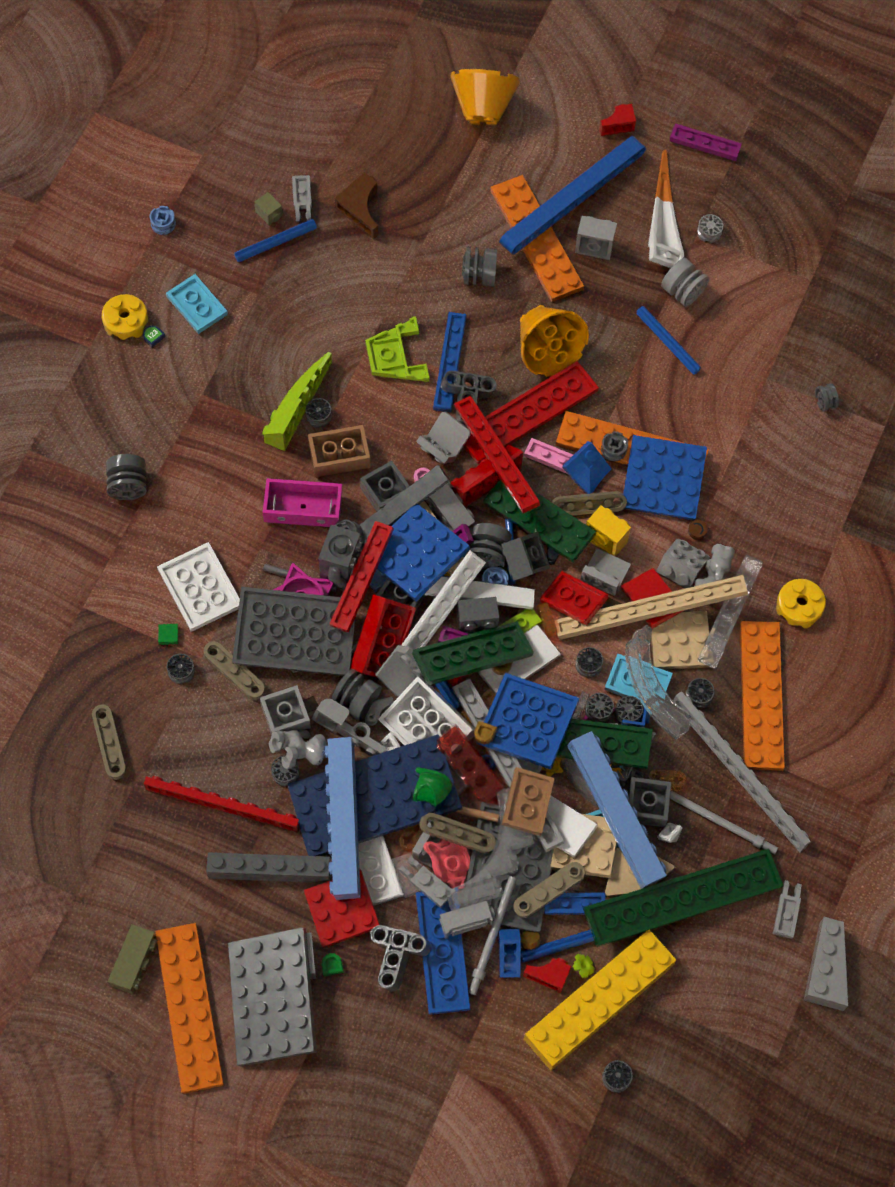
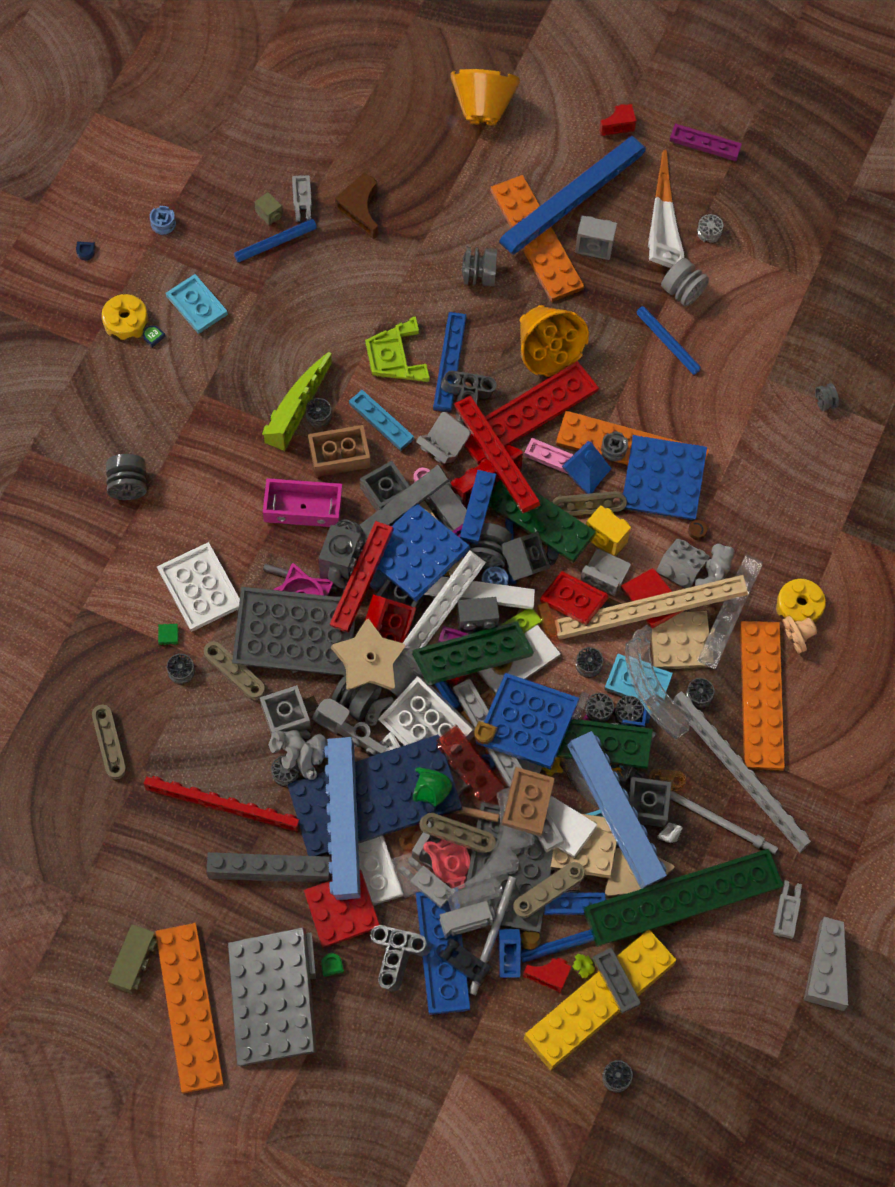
none -> dark blue tile [76,241,96,261]
none -> light grey arm [297,743,317,780]
none -> tan plate [331,619,405,690]
none -> dark azure plate [349,390,414,451]
none -> black plate [438,938,493,986]
none -> blue plate [460,470,496,544]
none -> dark grey plate [592,948,641,1014]
none -> light nougat plate [782,616,817,654]

